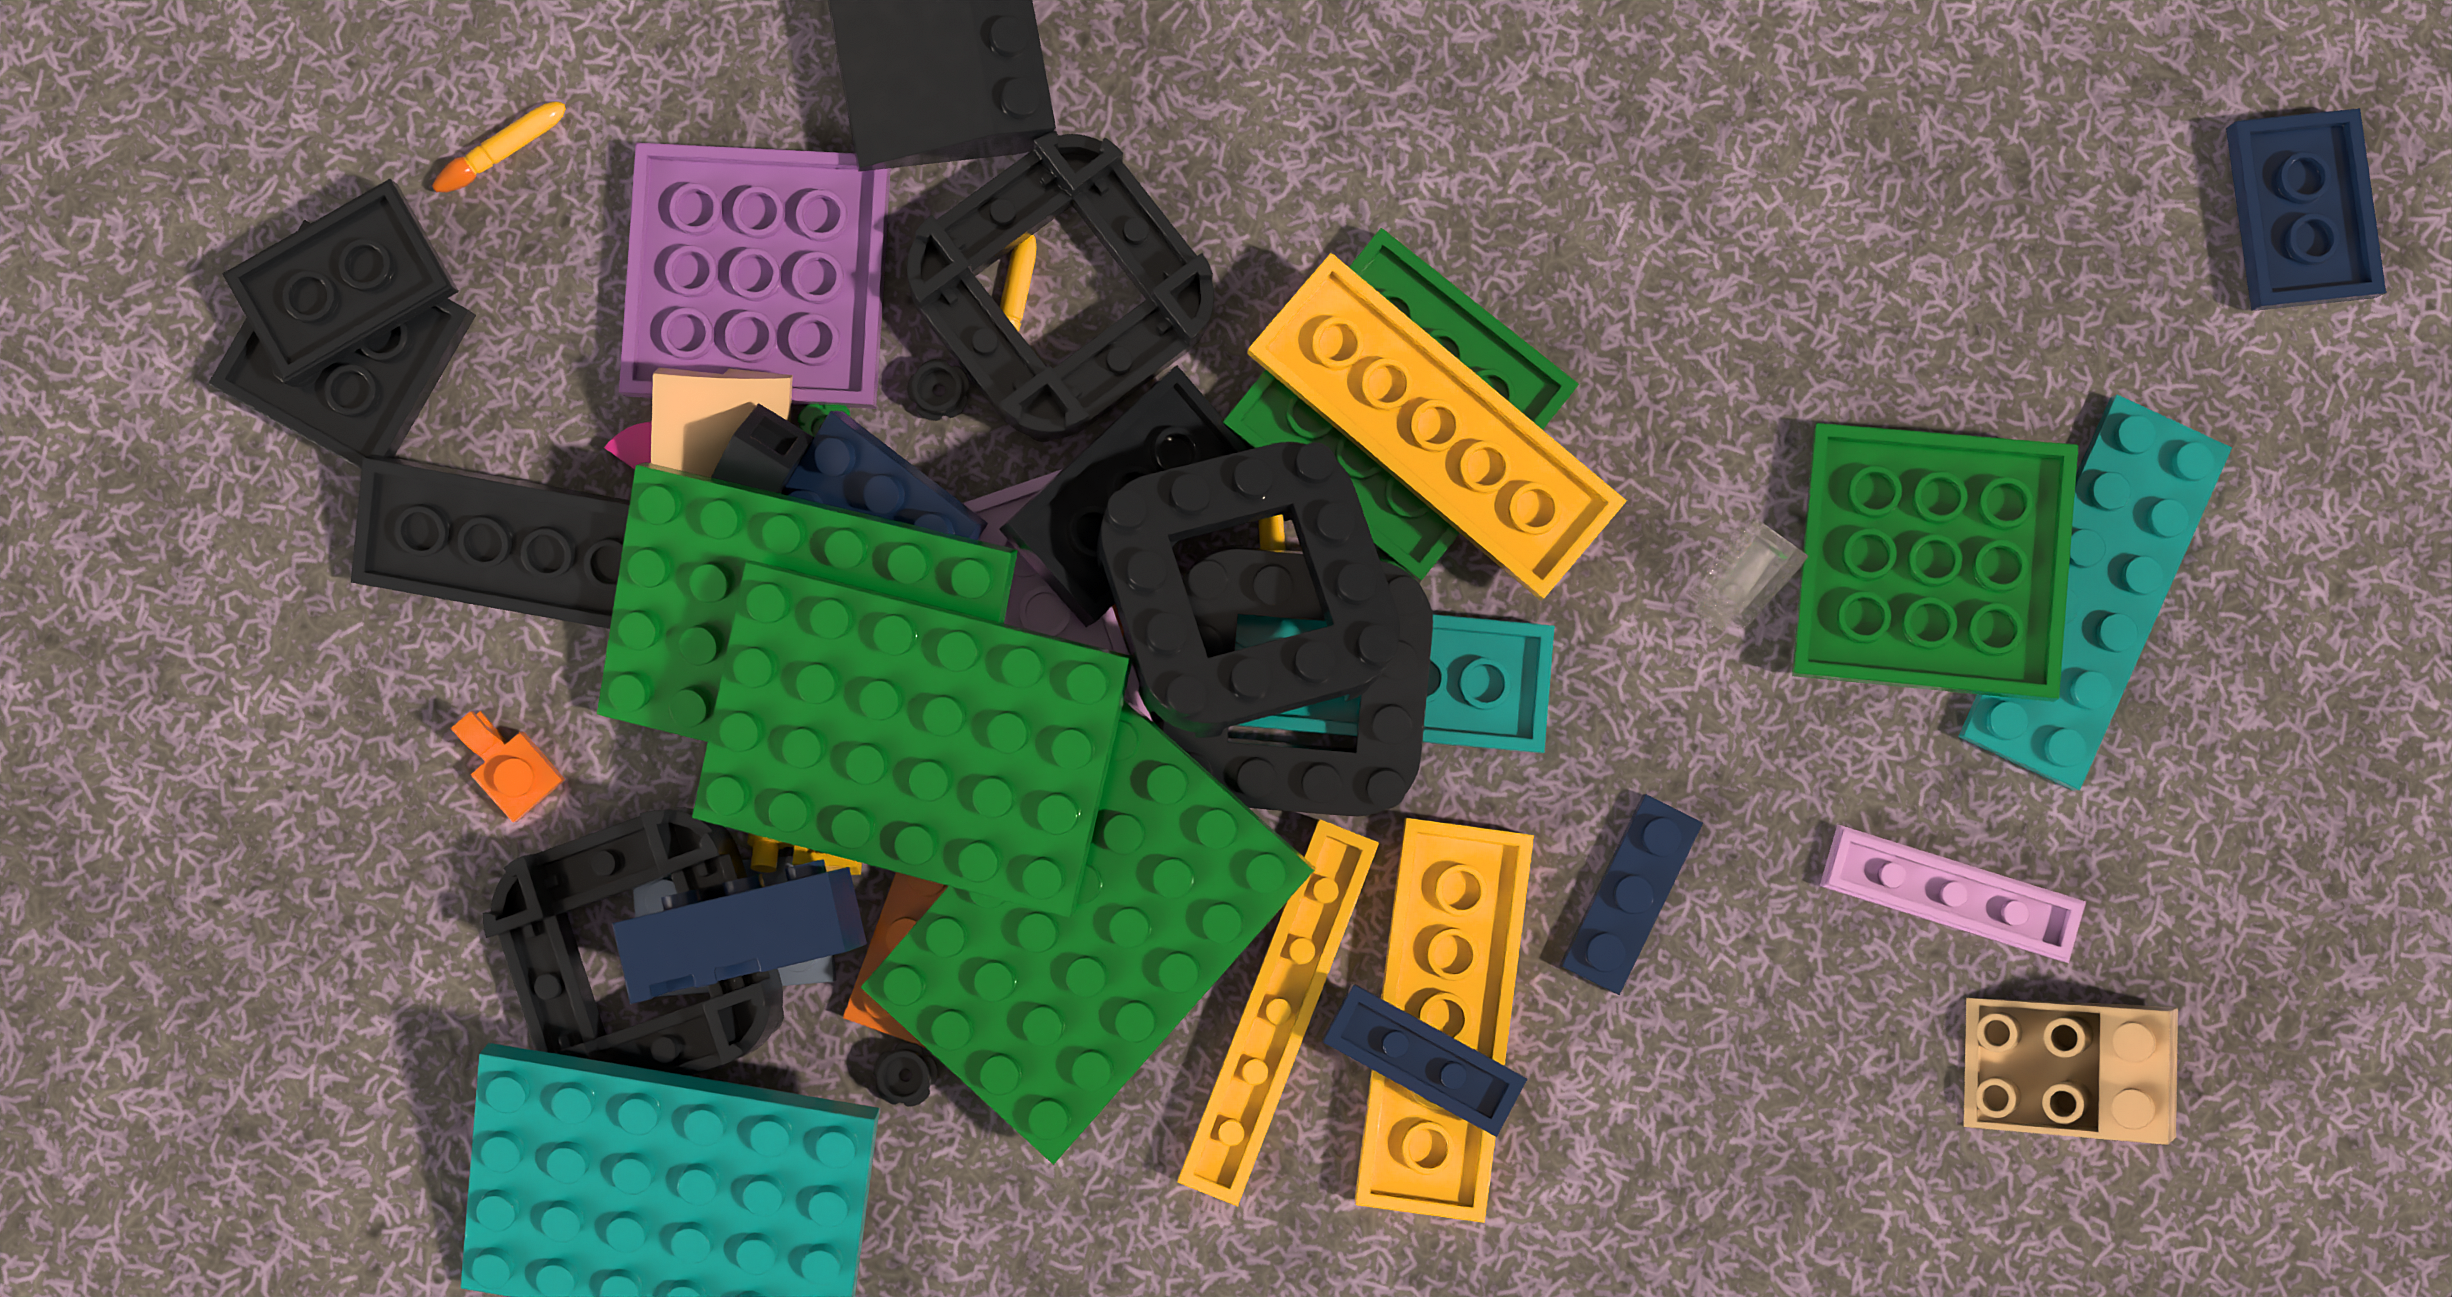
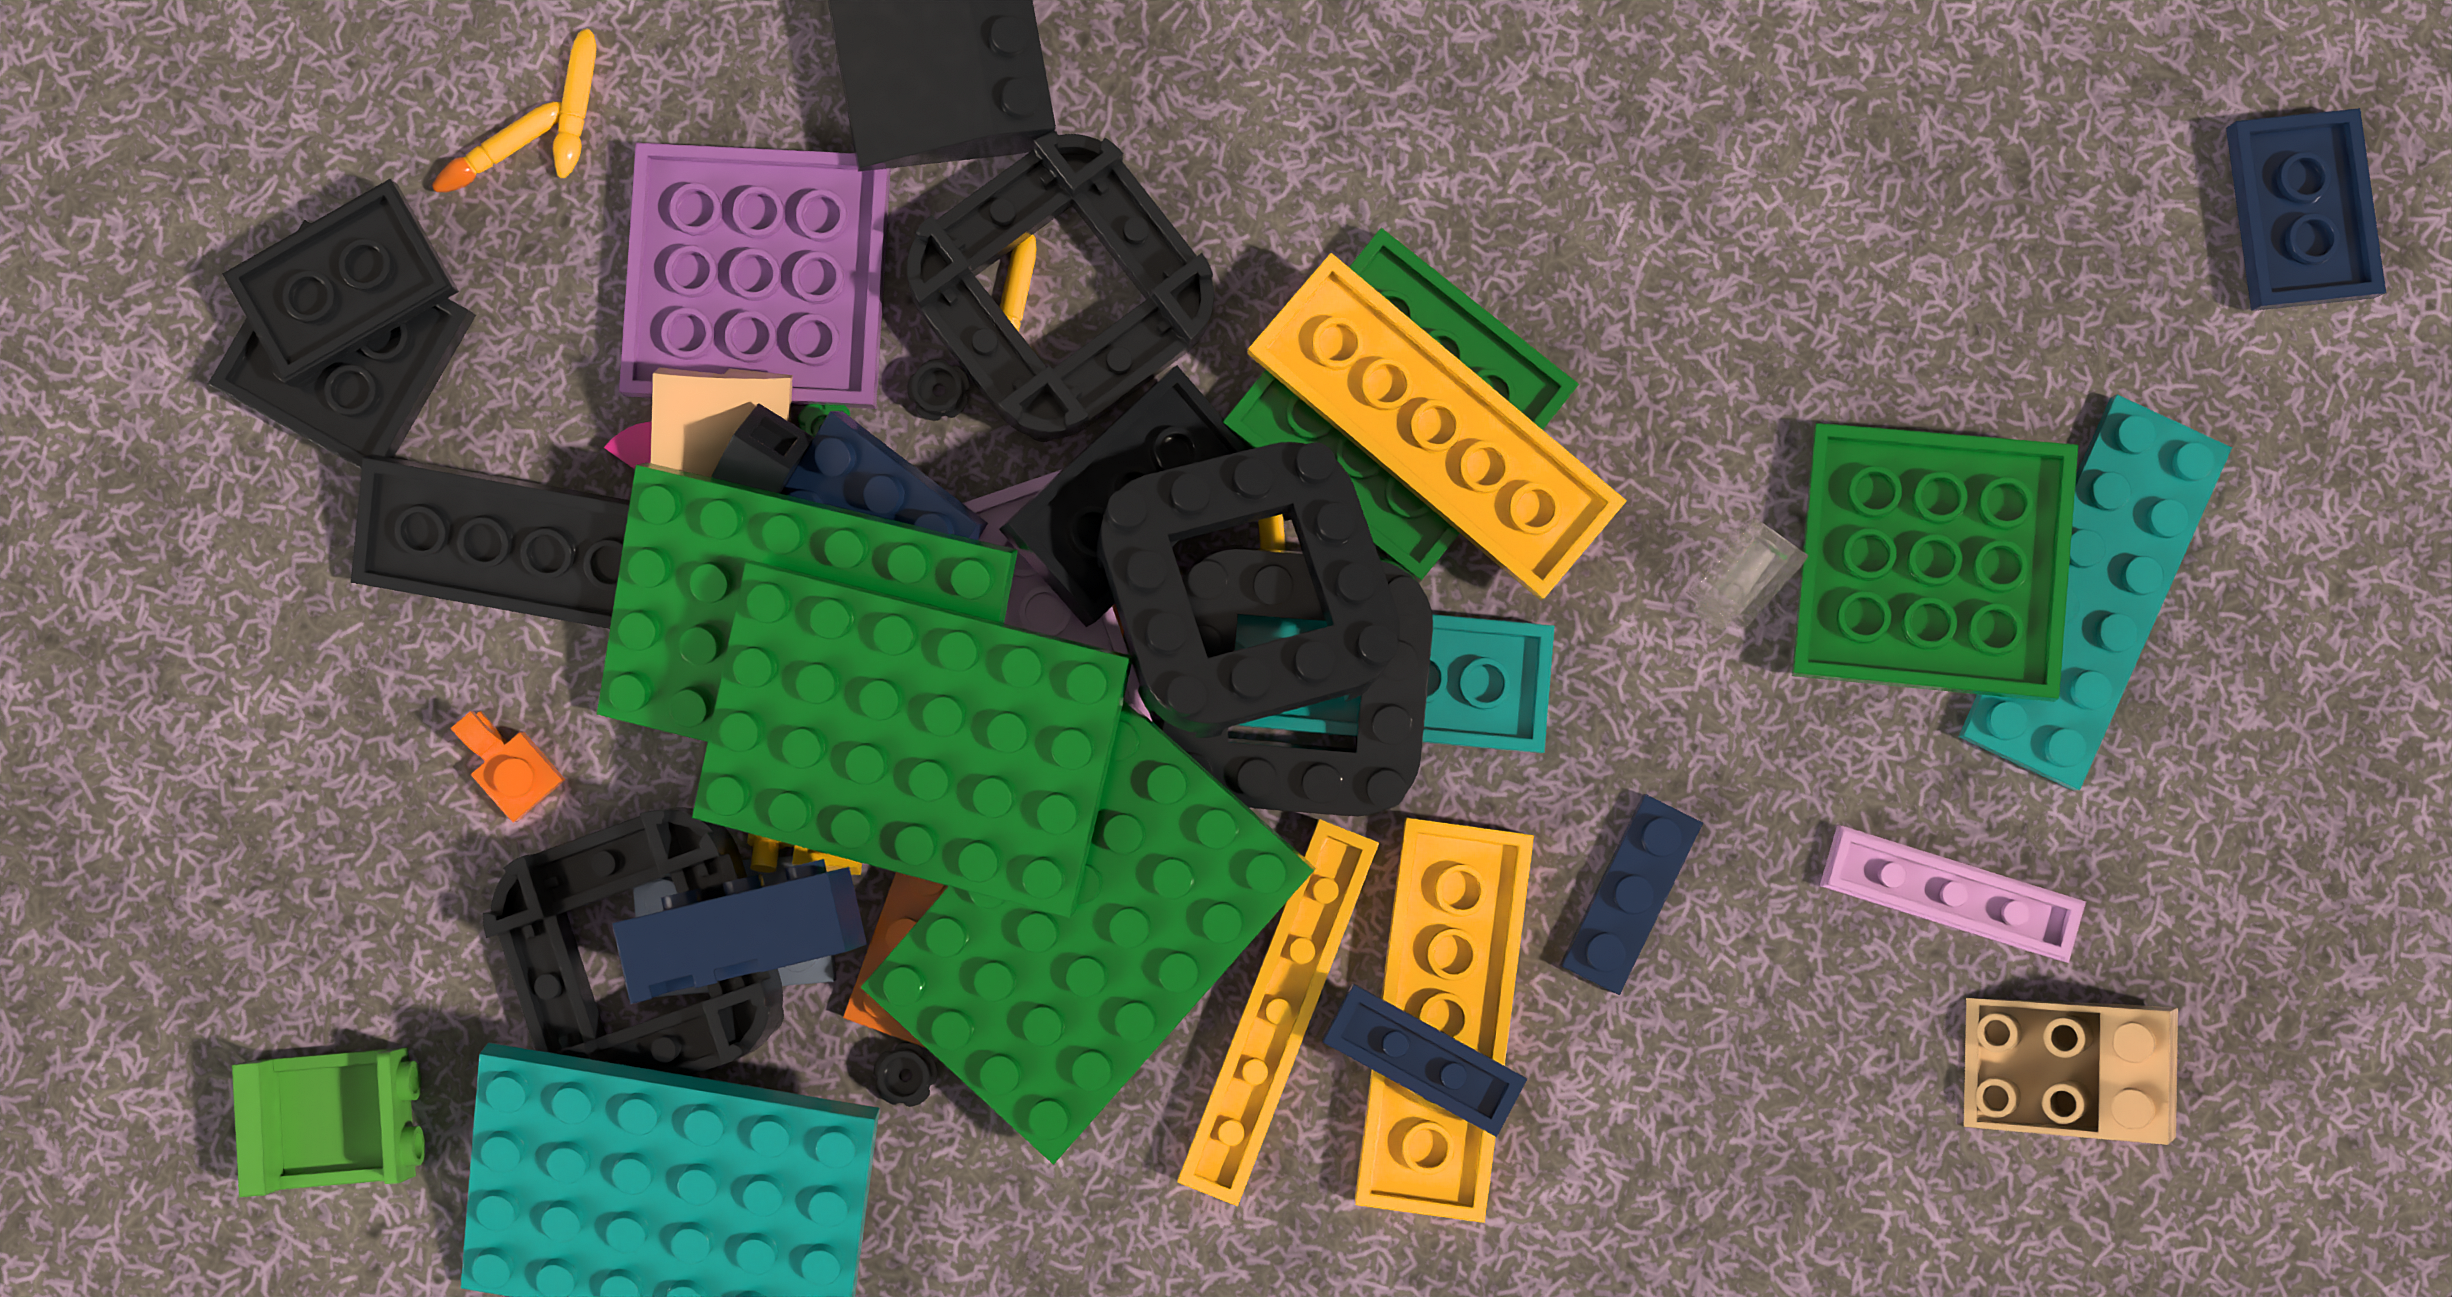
none -> bright green panel [232,1047,425,1197]
none -> yellow piece [552,28,597,178]

